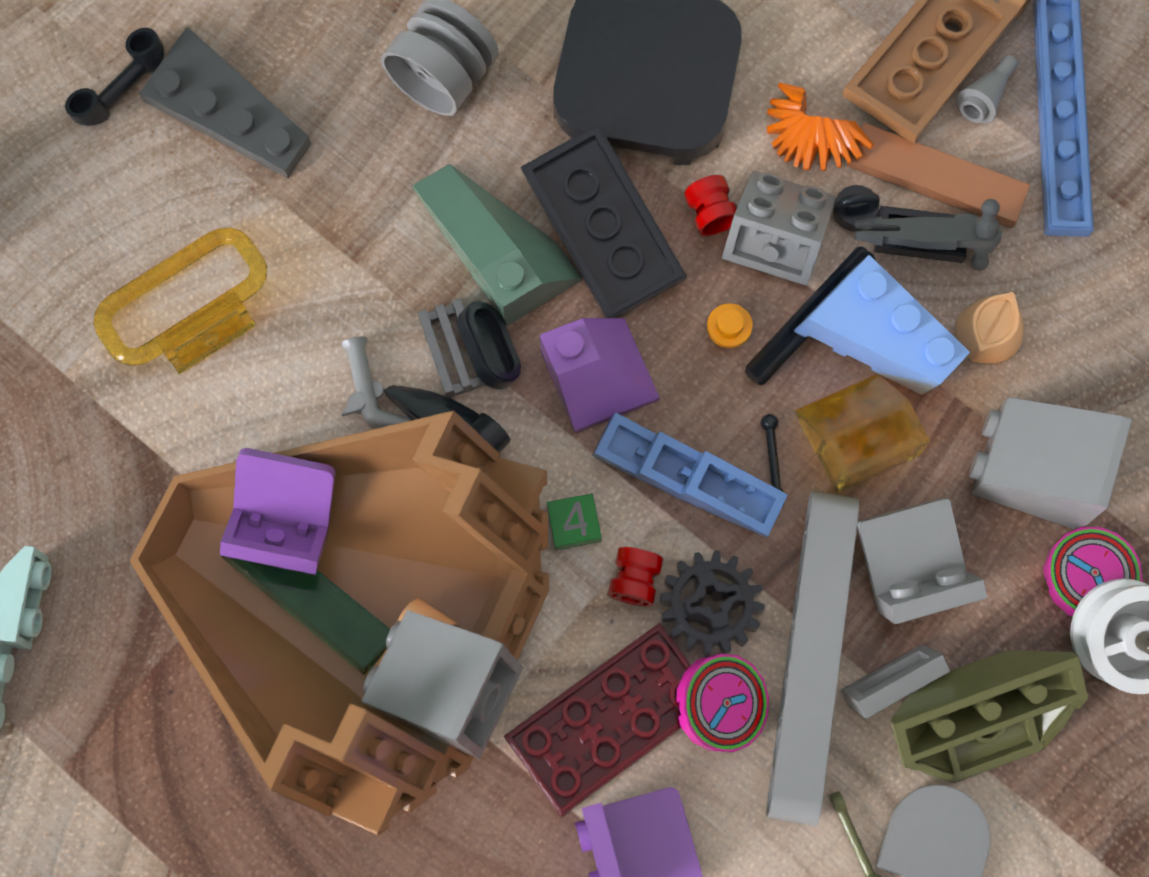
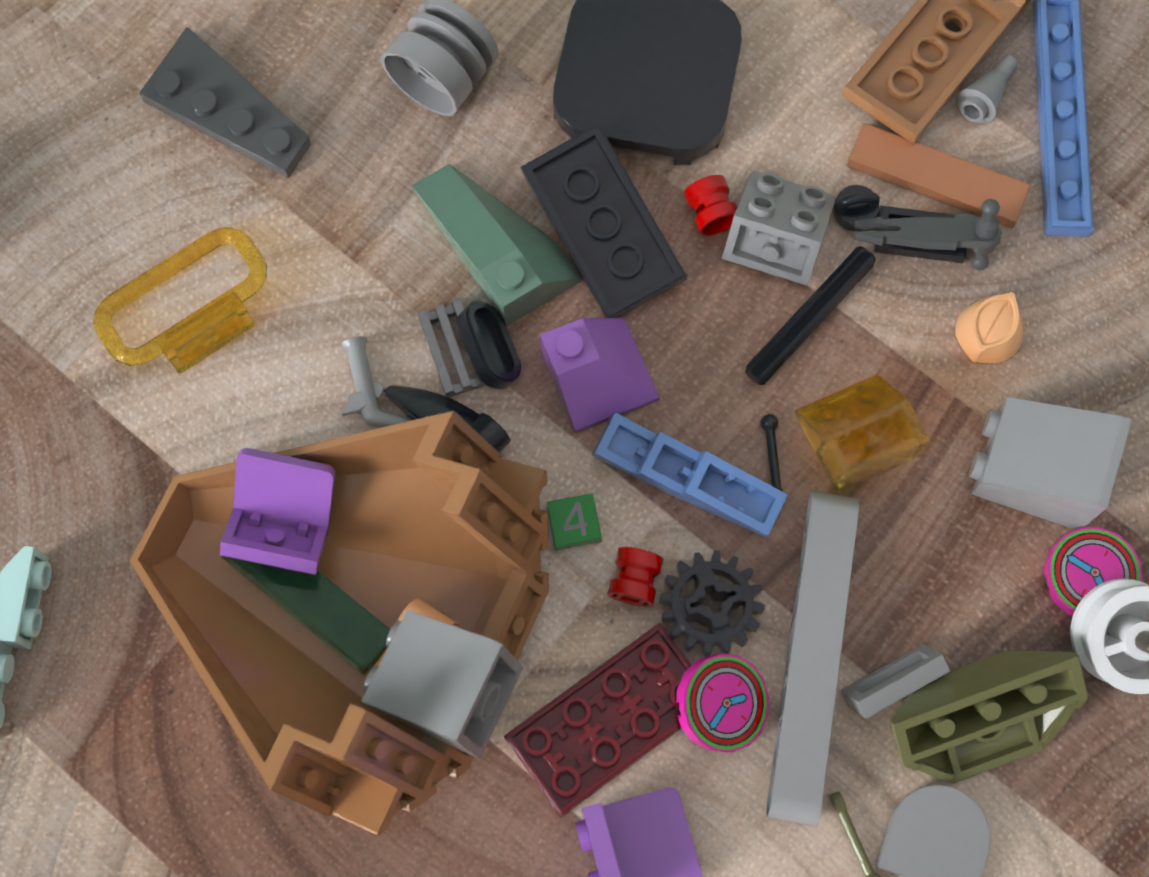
black bar [65,28,164,126] -> none
light orange plate [707,303,753,348] -> none
orange hair [767,82,874,171] -> none
light blue wedge [794,255,970,395] -> none
light grey bracket [857,497,987,624] -> none

